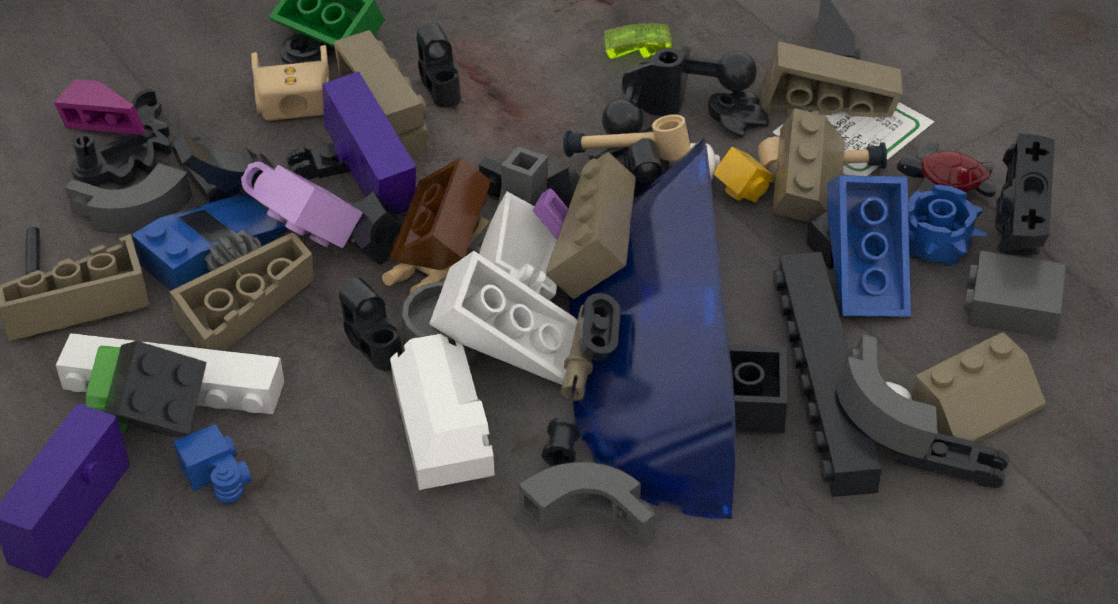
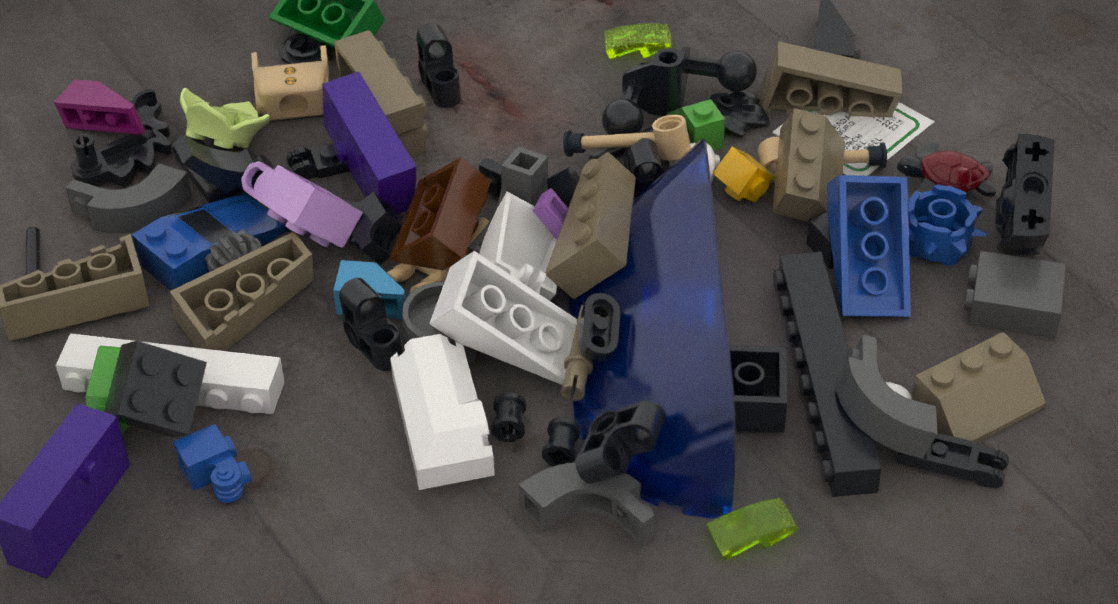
none -> yellowish green brick [180,88,270,149]
none -> dark azure slope [333,260,406,319]
none -> black bush [491,392,526,442]
none -> black piece [576,400,667,484]
none -> bright green slope [667,99,725,151]
none -> clear neon green slope [706,497,799,561]

